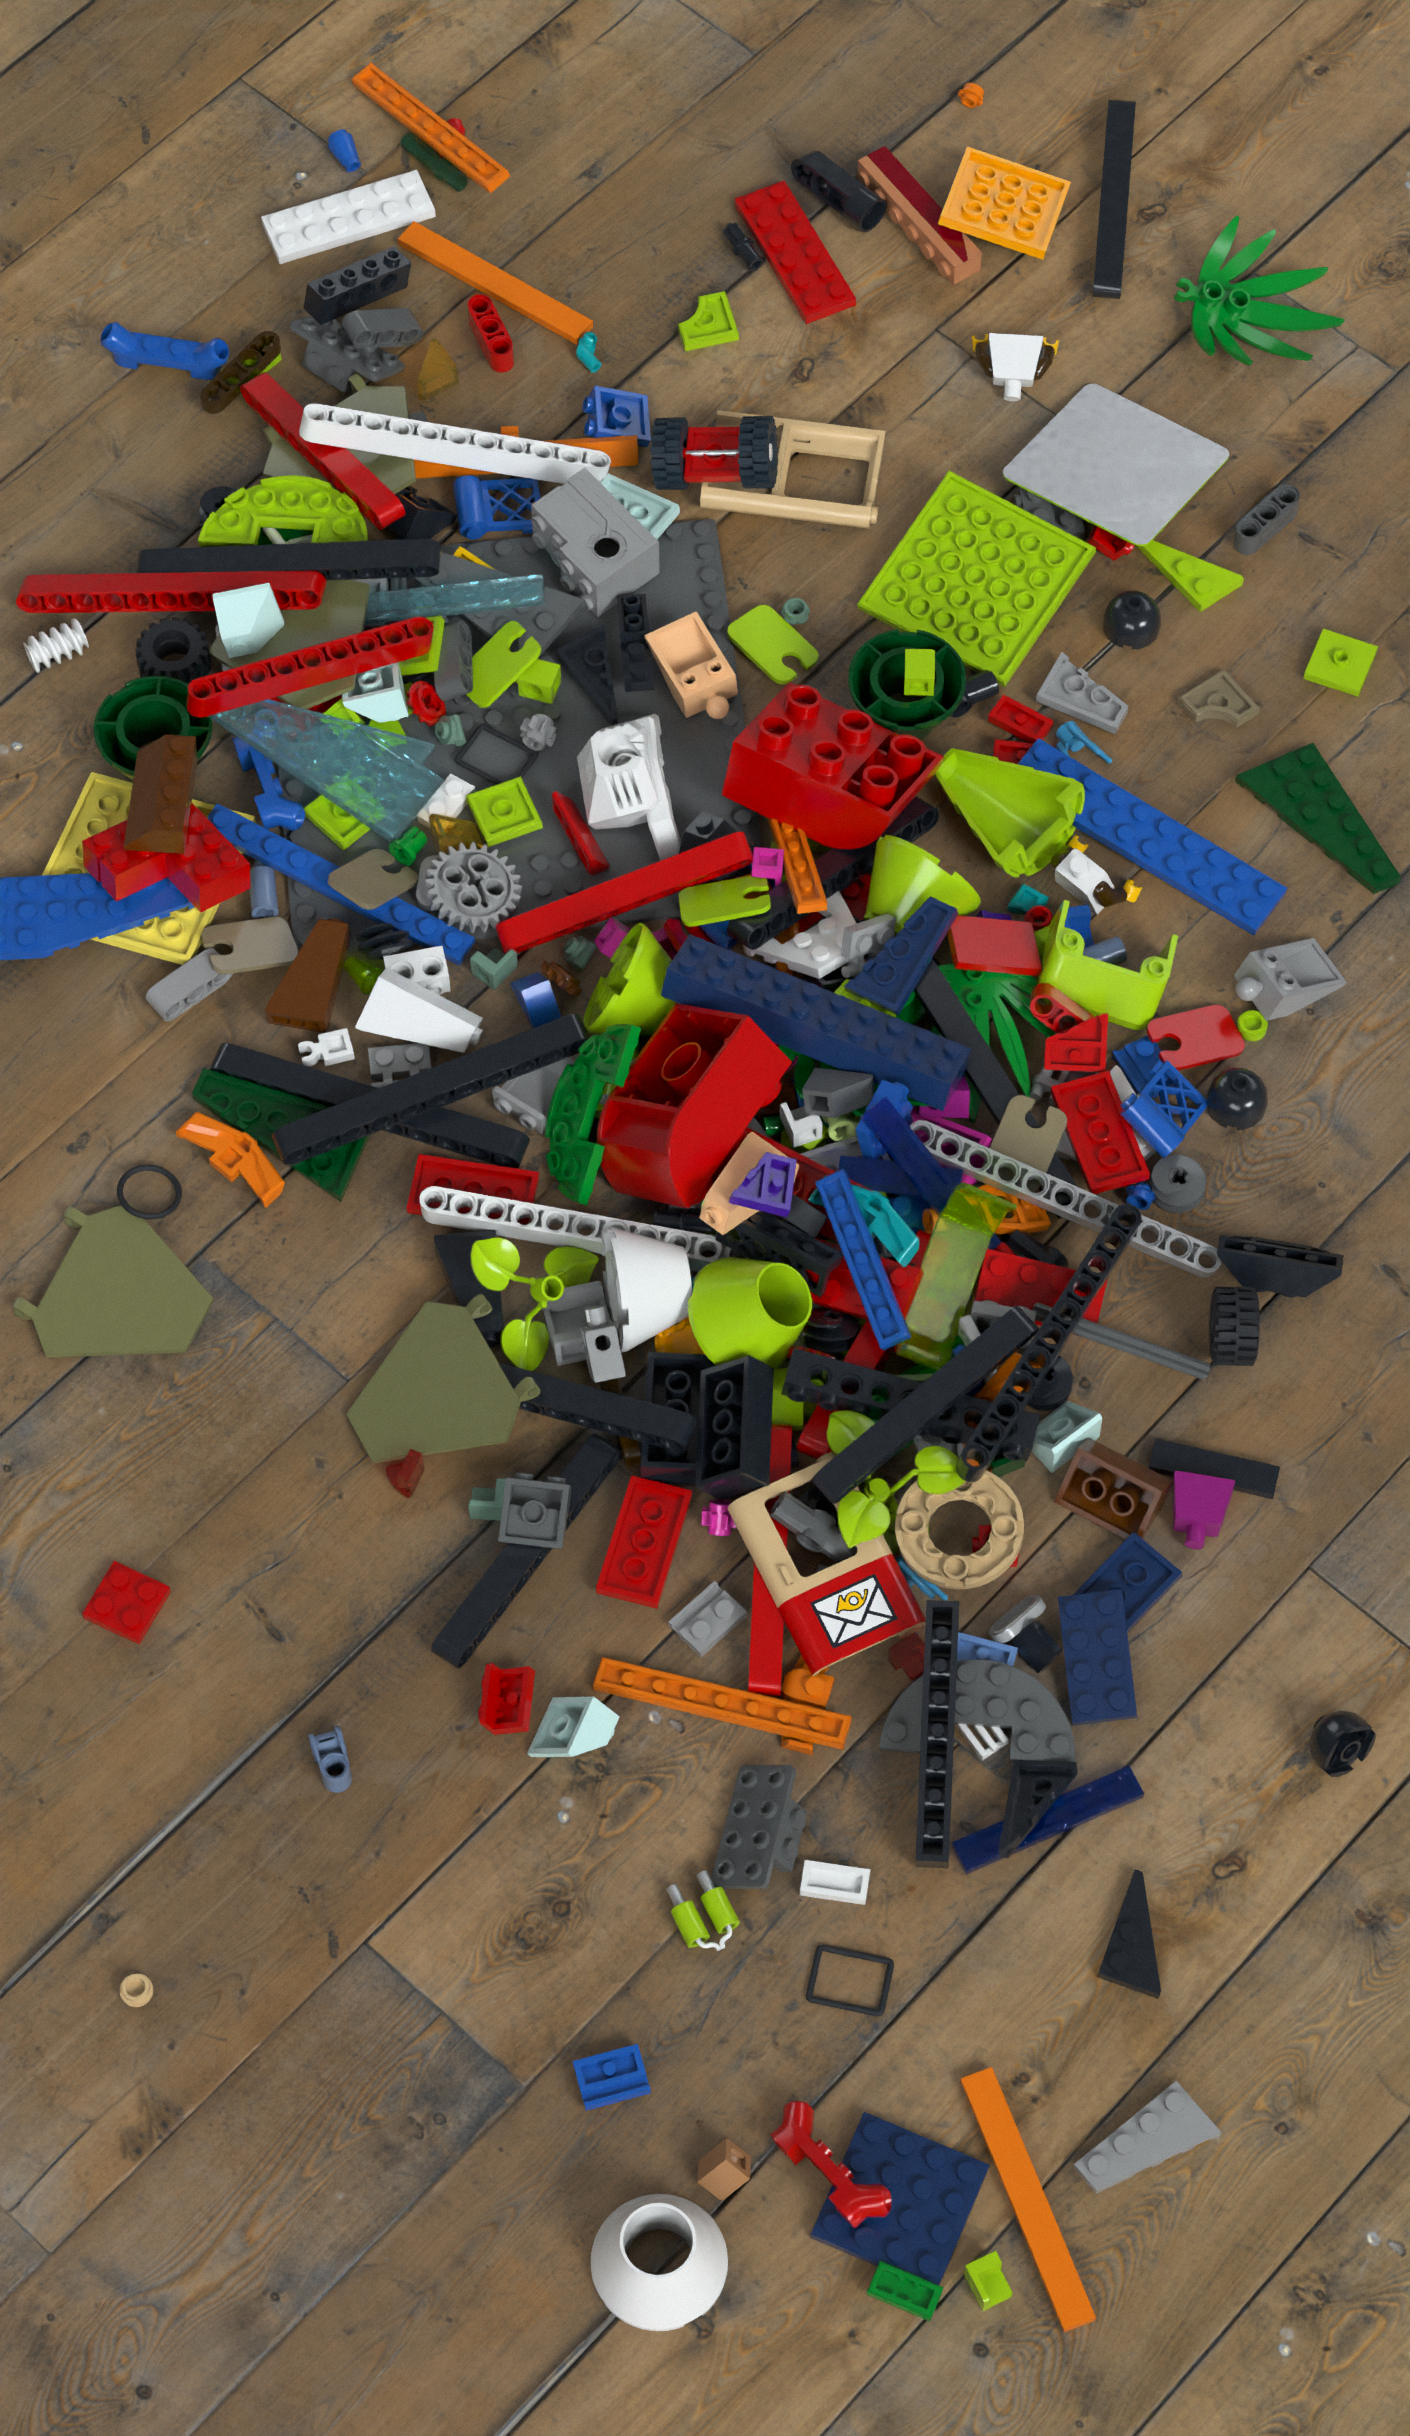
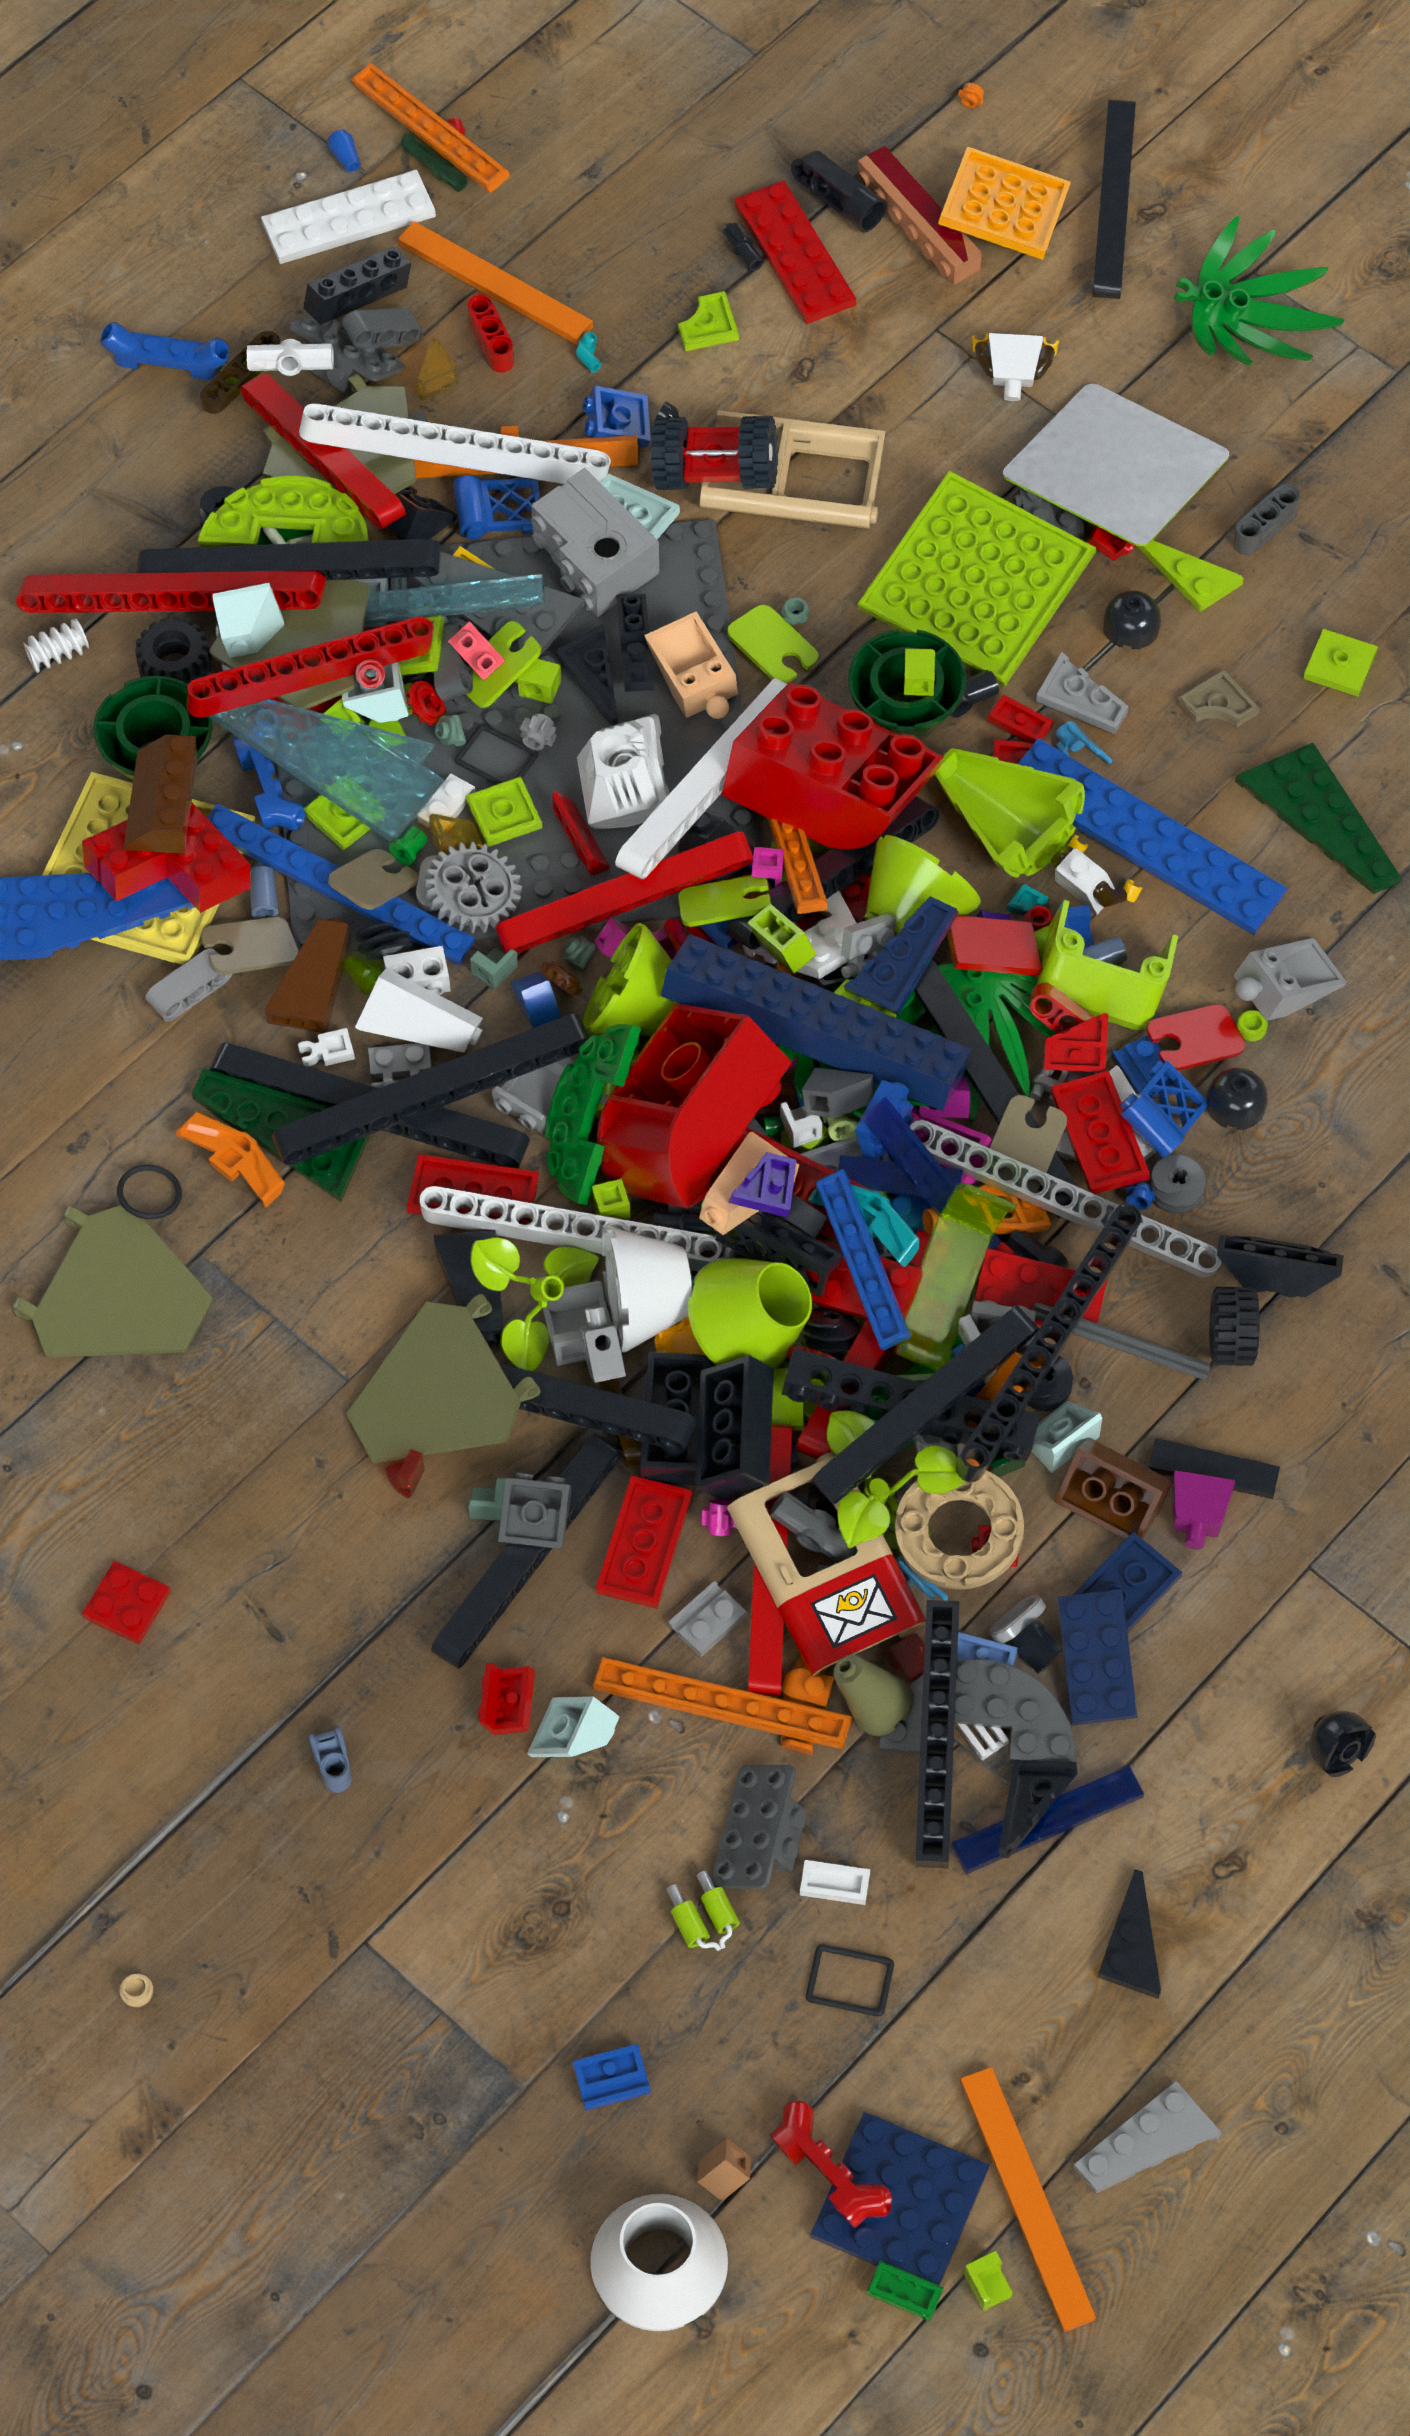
none -> white piece [247,339,334,376]
none -> plate [356,659,385,689]
none -> coral hips [448,621,505,680]
none -> lime brick [592,1178,631,1221]
none -> white beam [615,678,787,879]
none -> black hinge [655,401,679,420]
none -> lime brick [747,904,817,974]
none -> olive cone [834,1655,913,1736]

